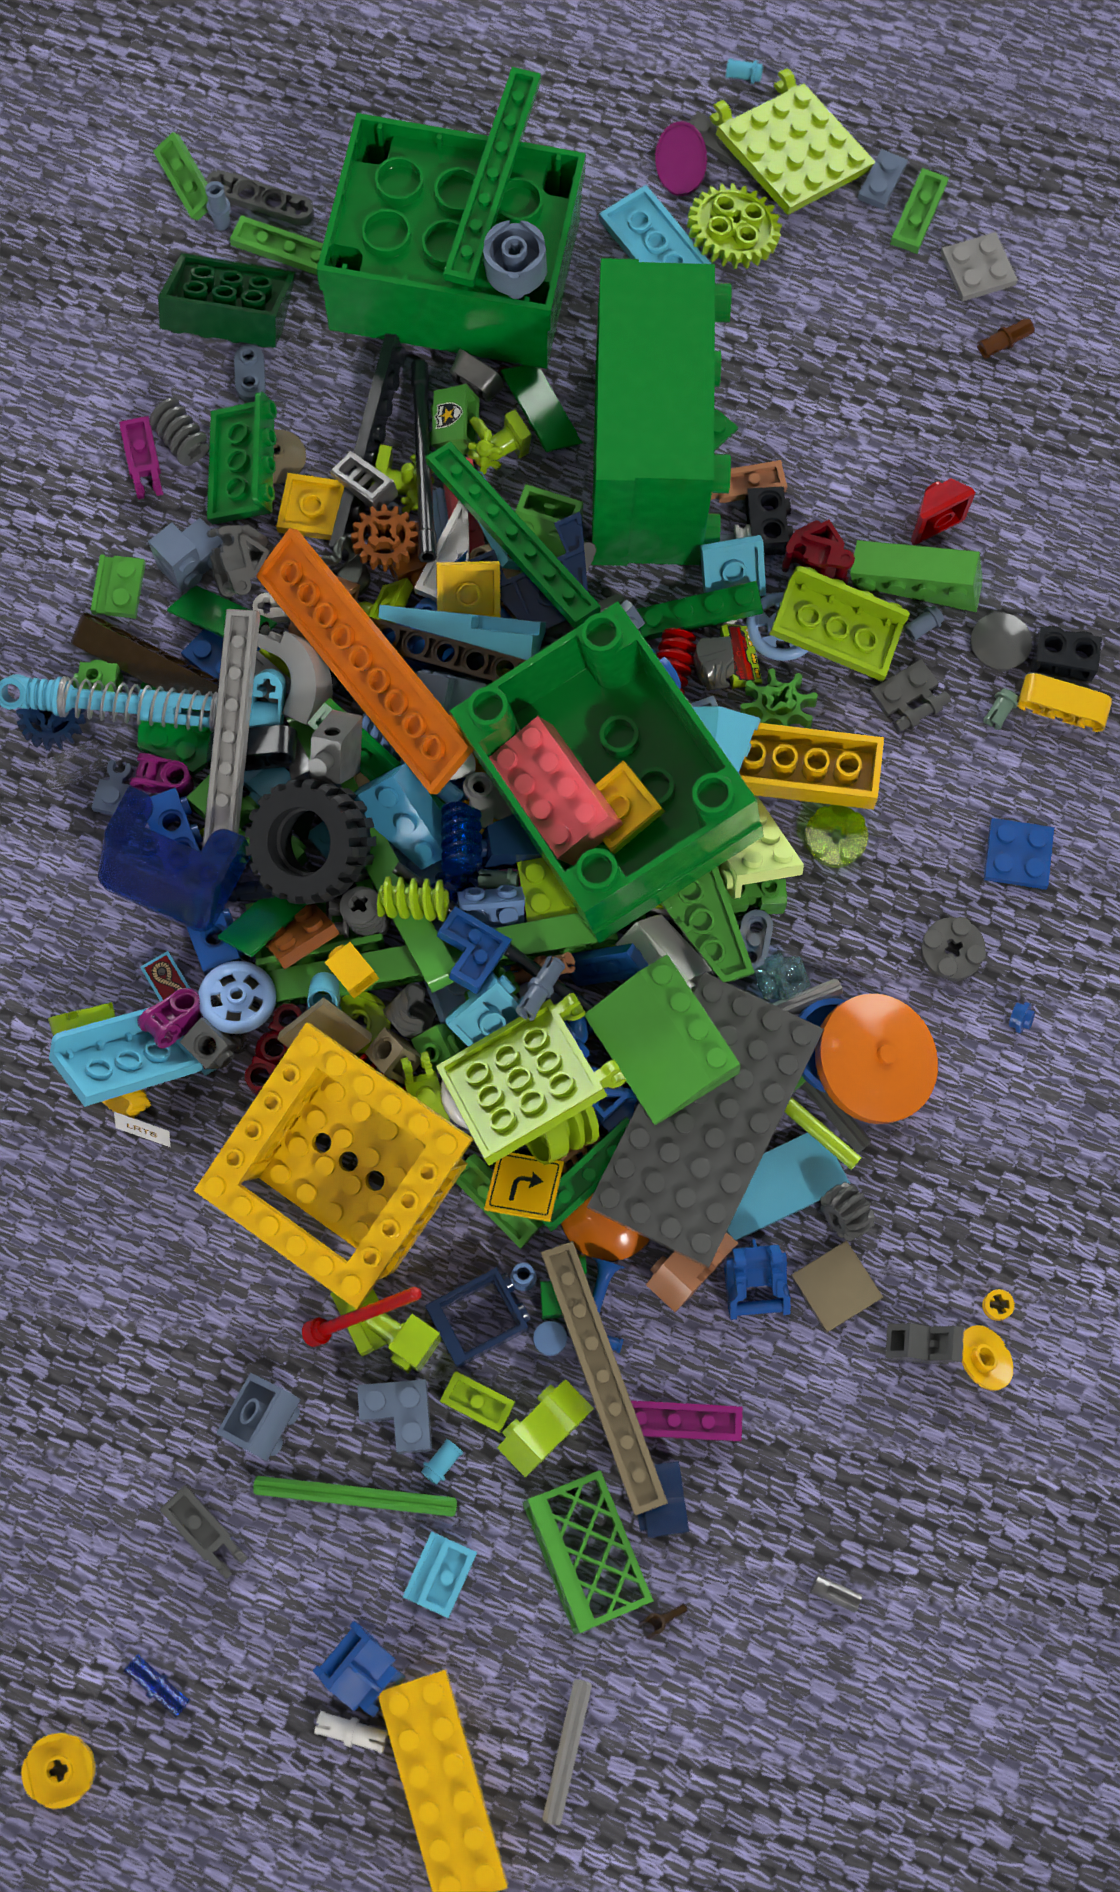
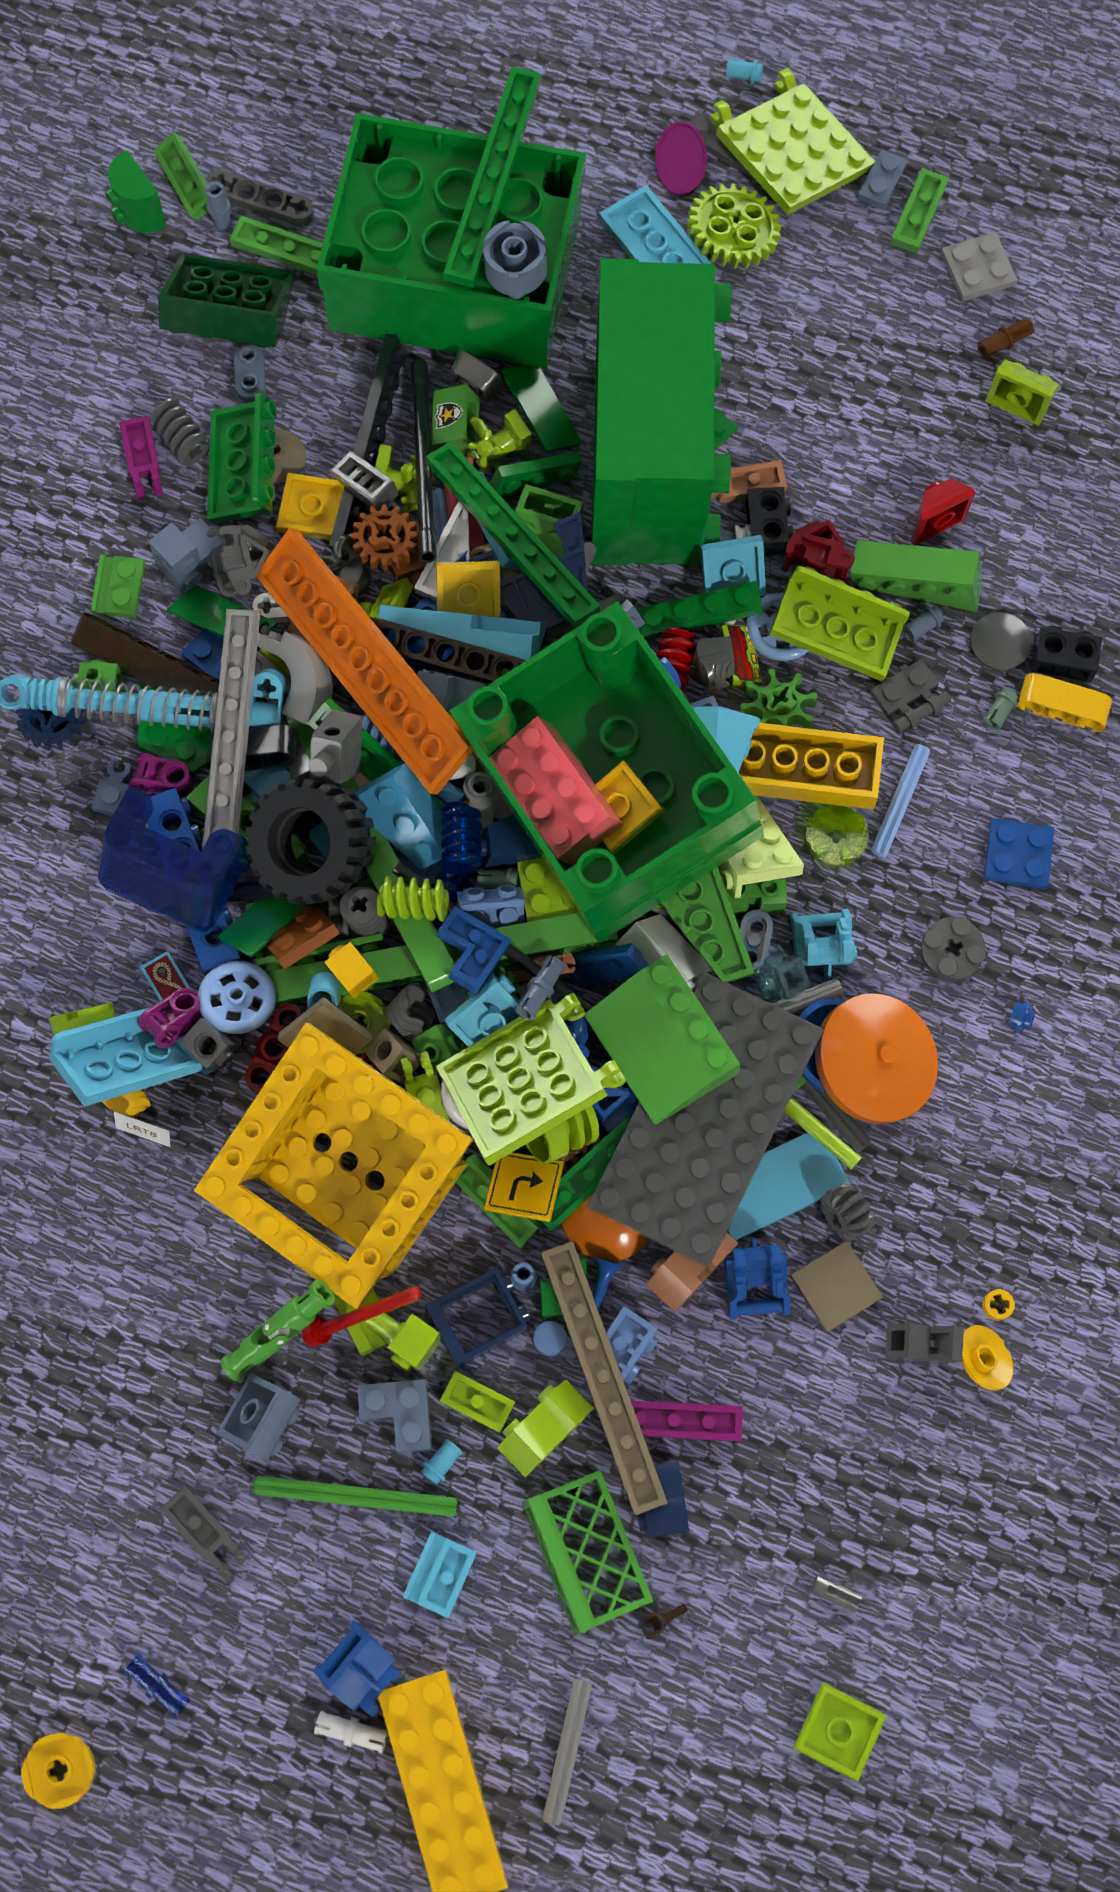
none -> green brick [105,149,167,233]
none -> bright green piece [221,1280,335,1382]
none -> green wing [489,451,583,502]
none -> medium blue bracket [606,1306,659,1385]
none -> medium azure piece [790,909,857,981]
none -> lime plate [792,1682,887,1782]
none -> light blue axle [871,744,930,857]
none -> lime slope [985,359,1060,426]

